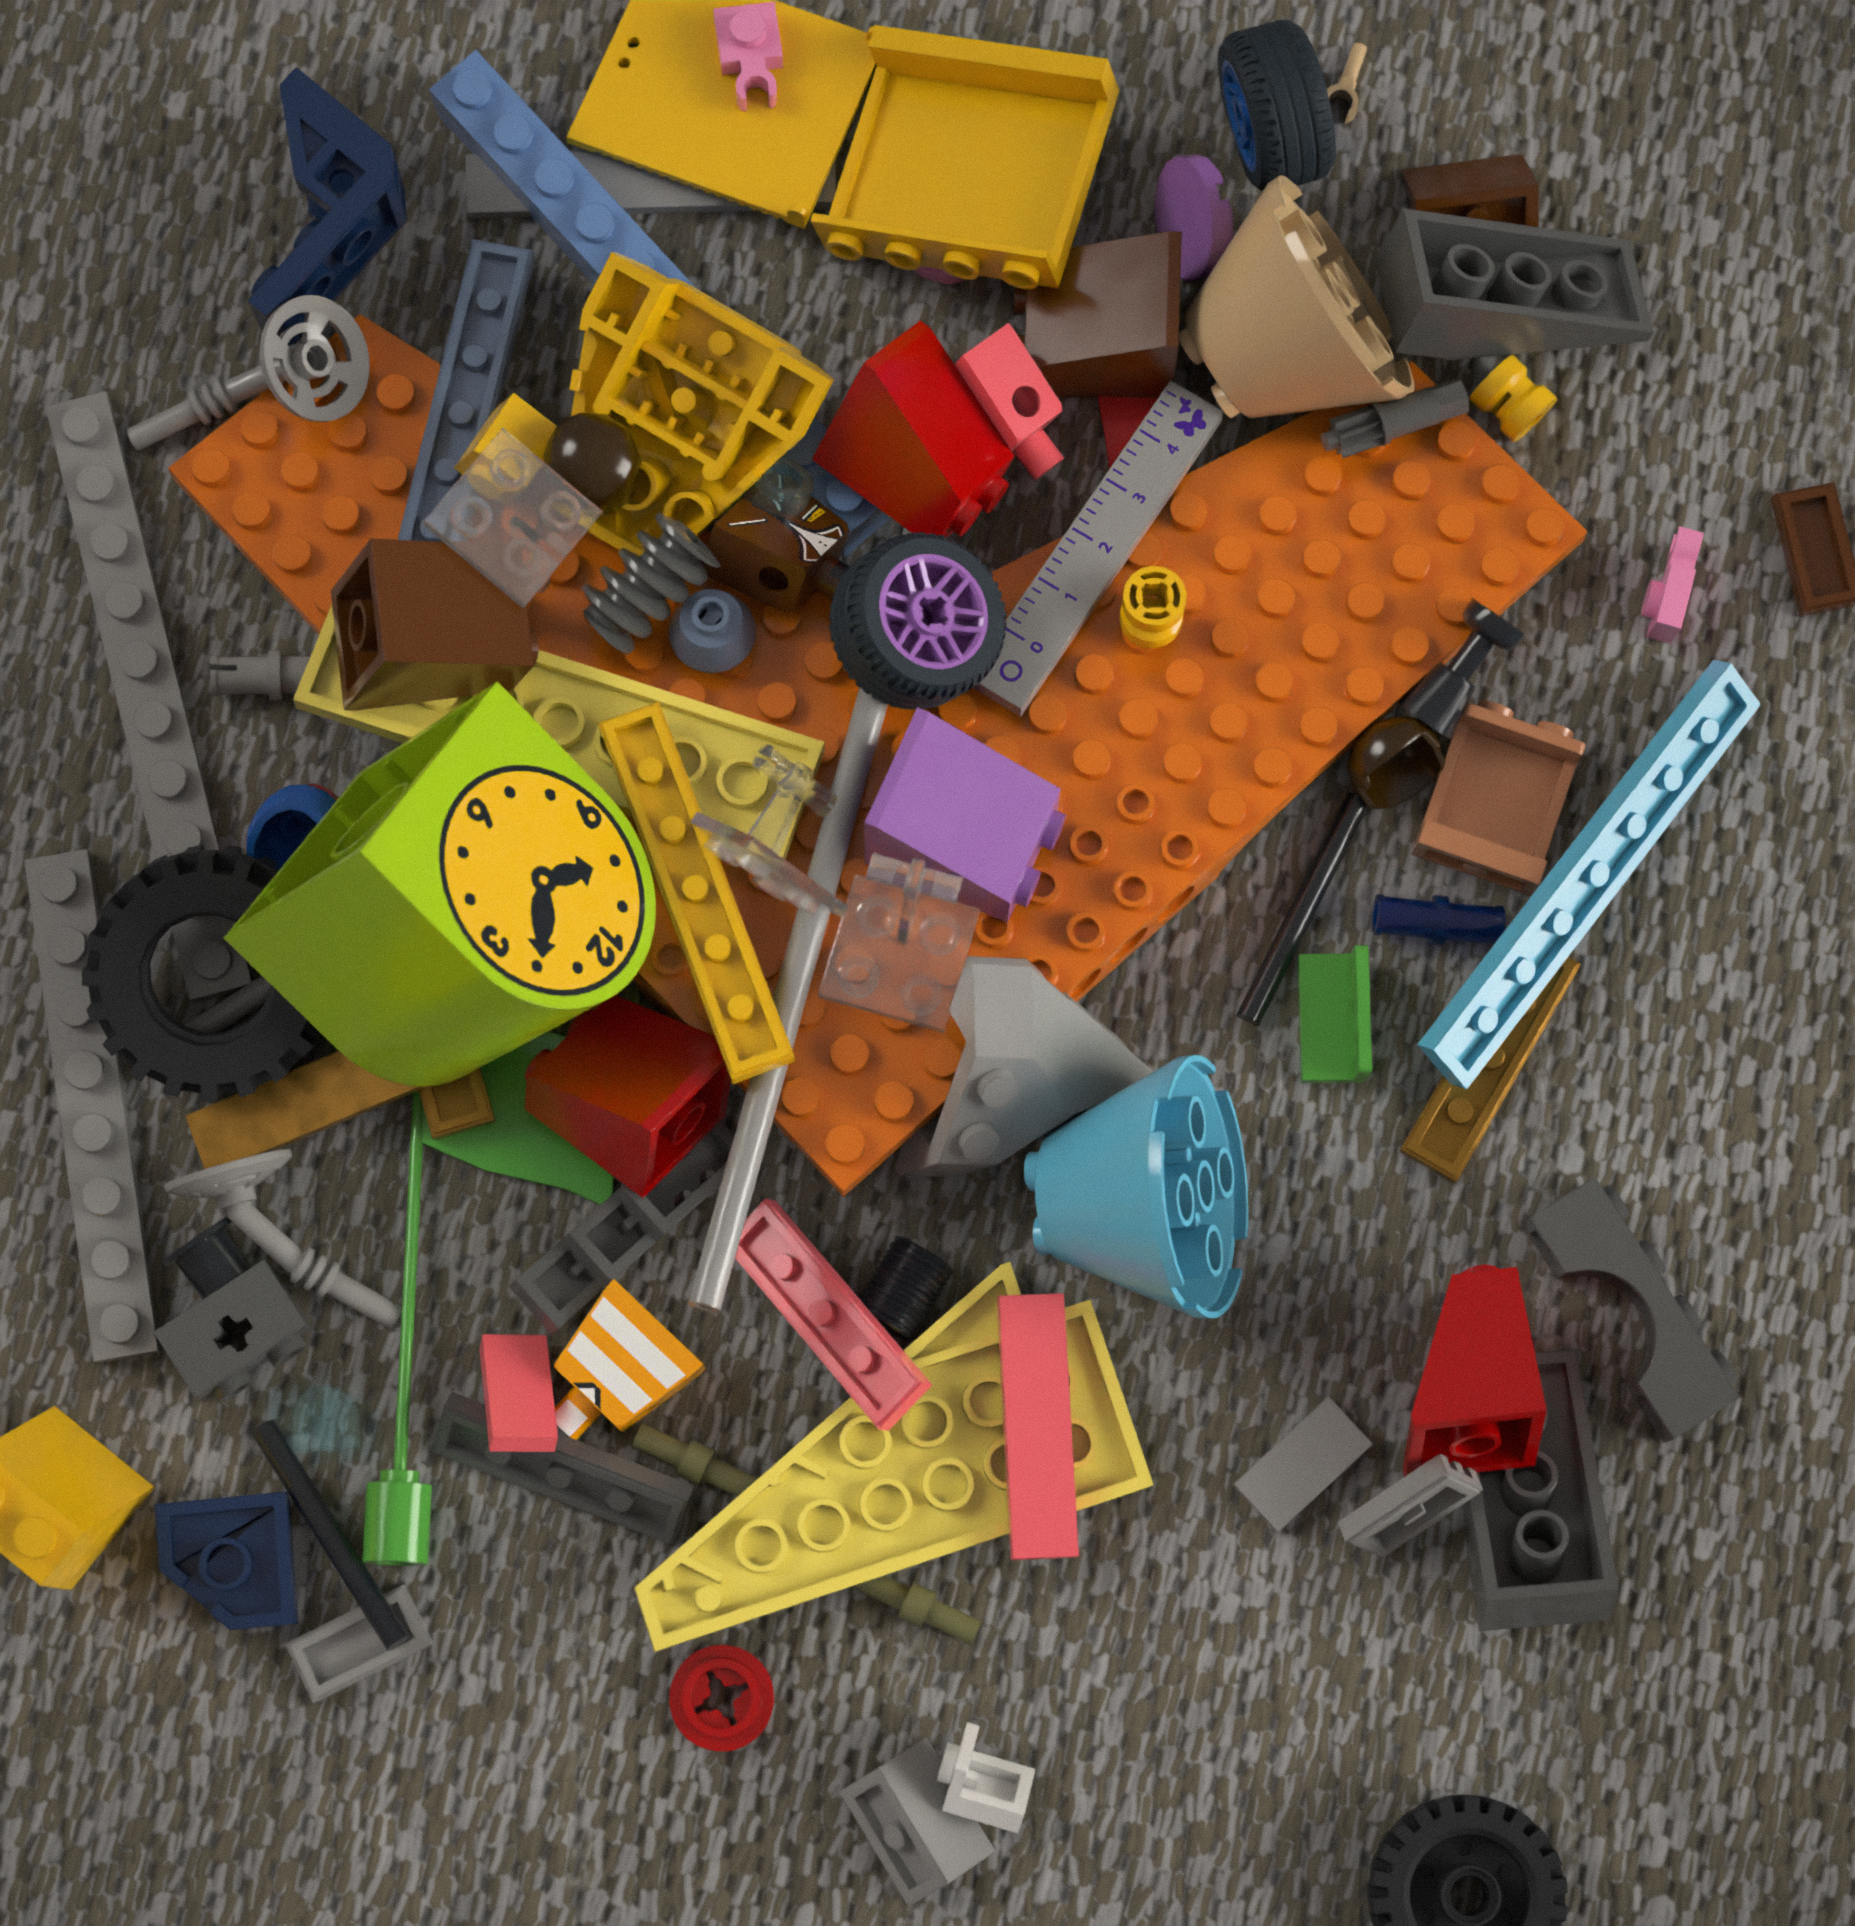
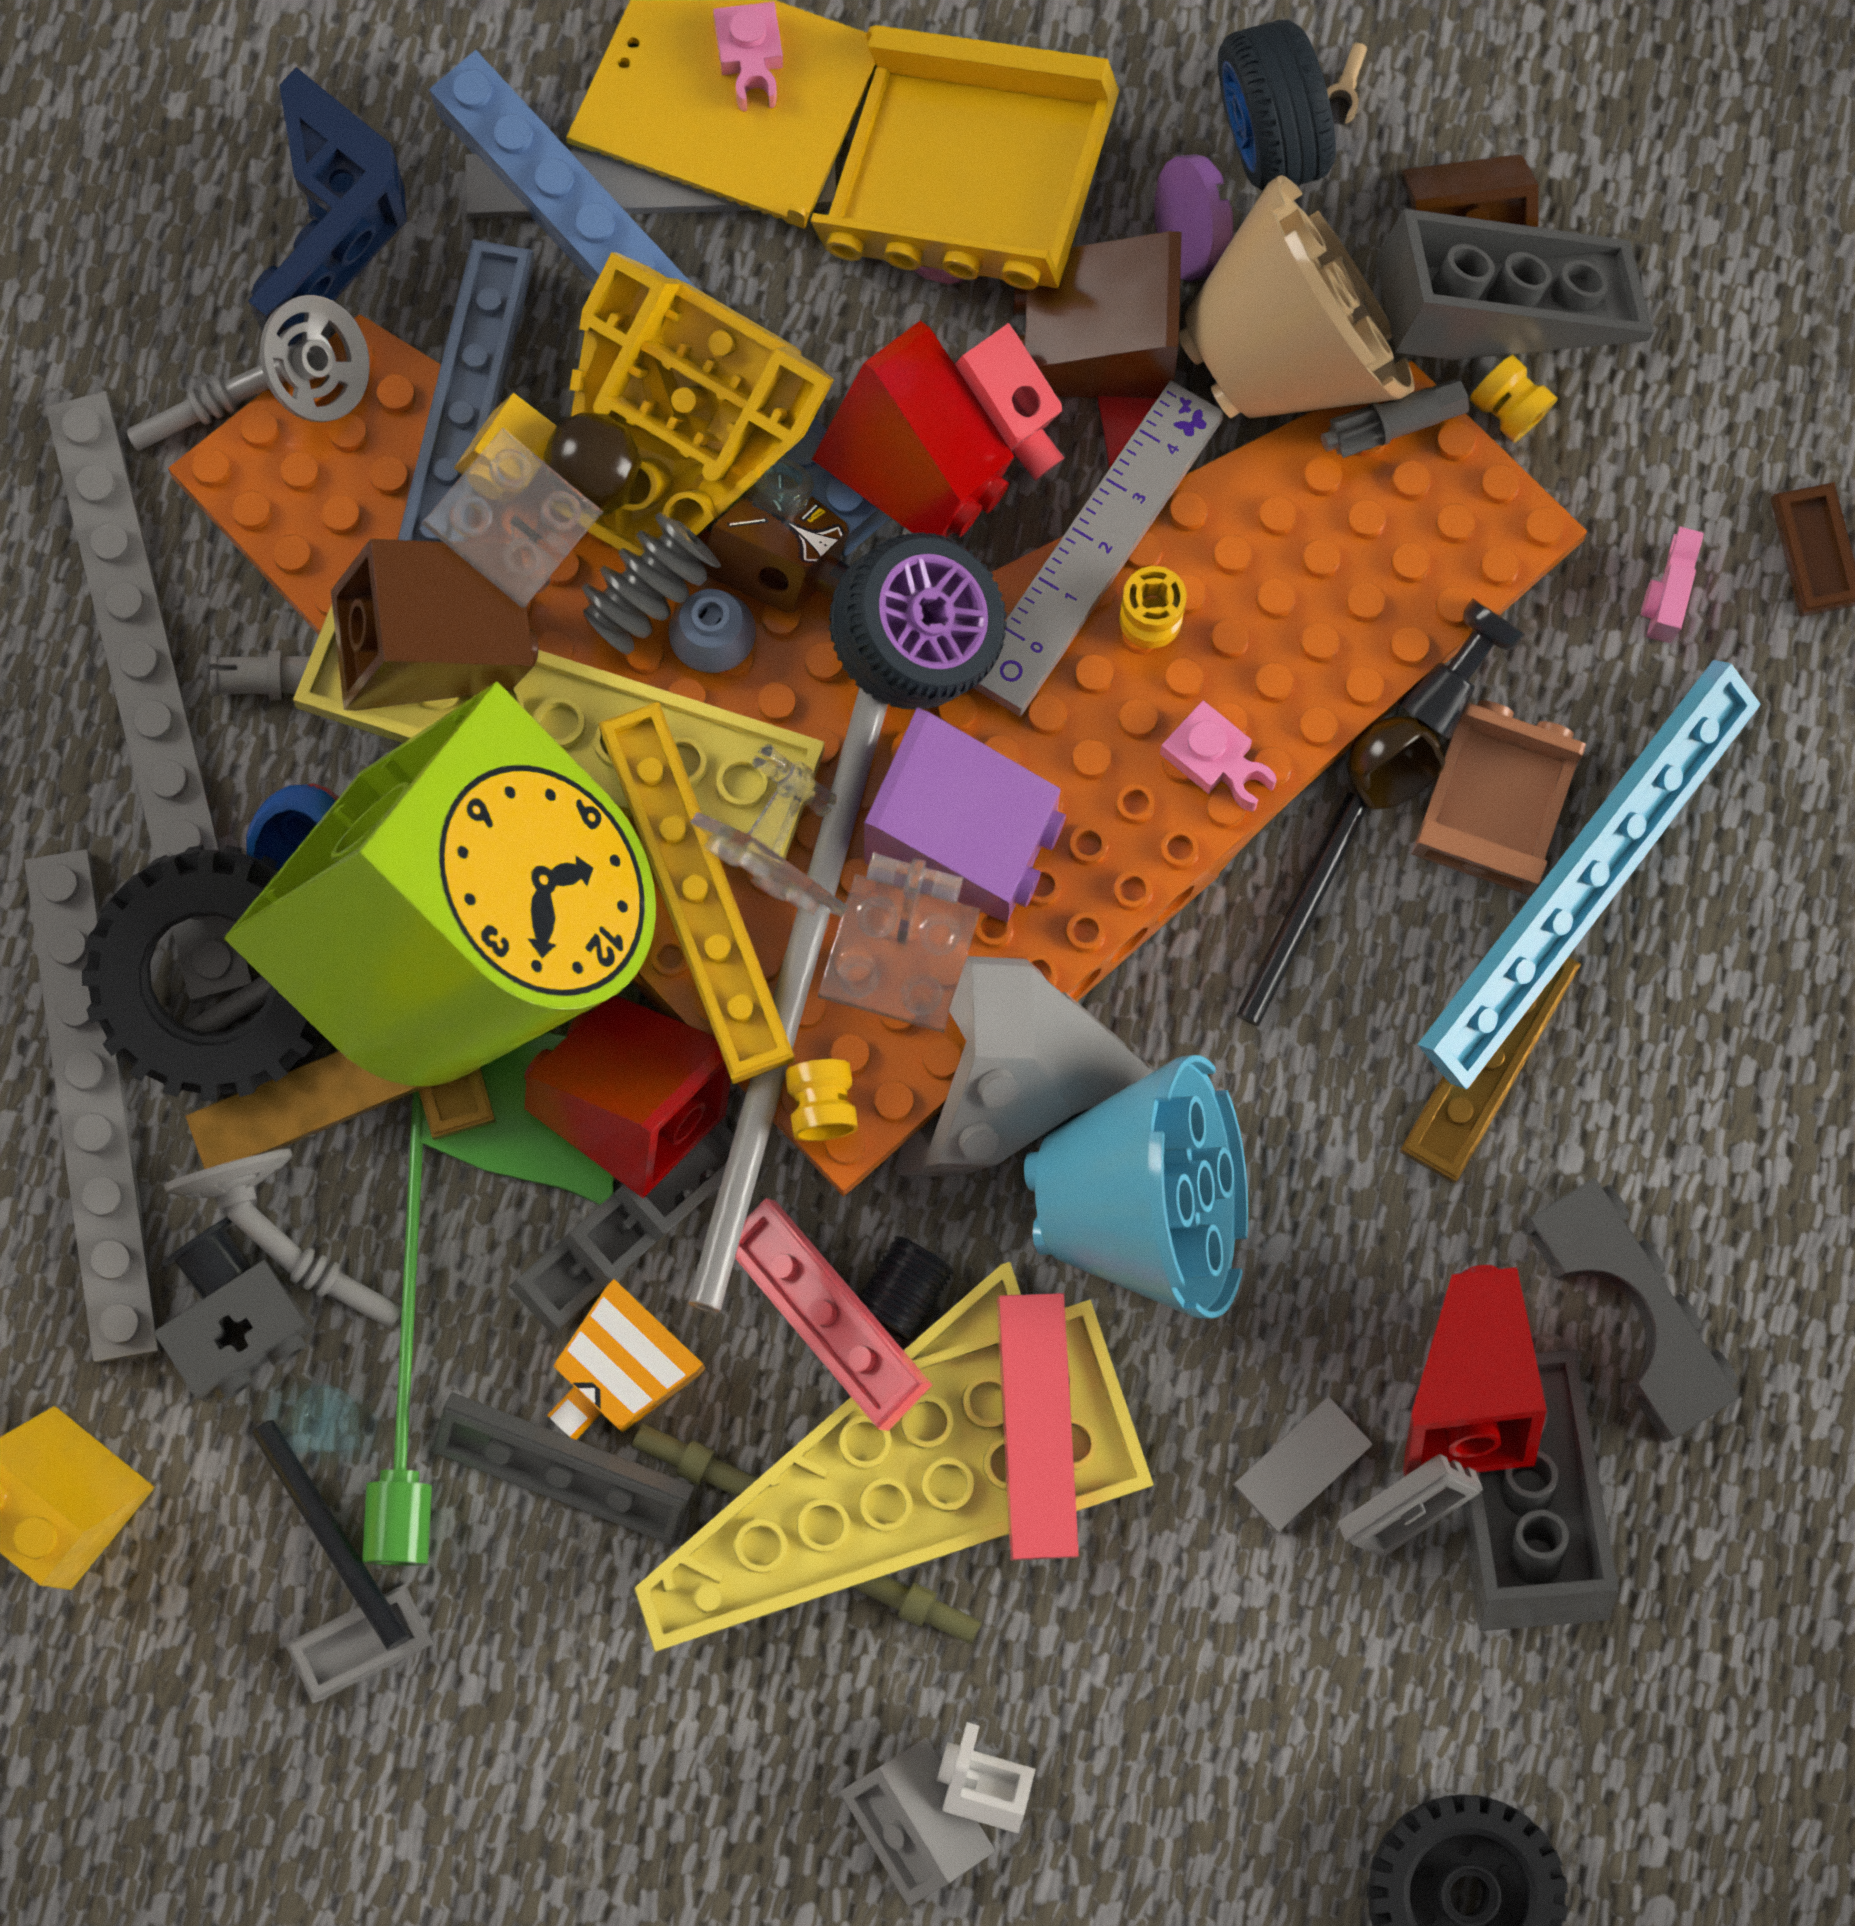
dark blue plate [155,1491,299,1630] -> none
coral tile [479,1334,558,1452] -> none
red gear [669,1645,775,1752] -> none
bright green panel [1297,945,1372,1083] -> none
clear blue pin [1372,894,1506,946] -> none
none -> yellow wheel [785,1059,858,1141]
none -> bright pink plate [1160,700,1277,811]

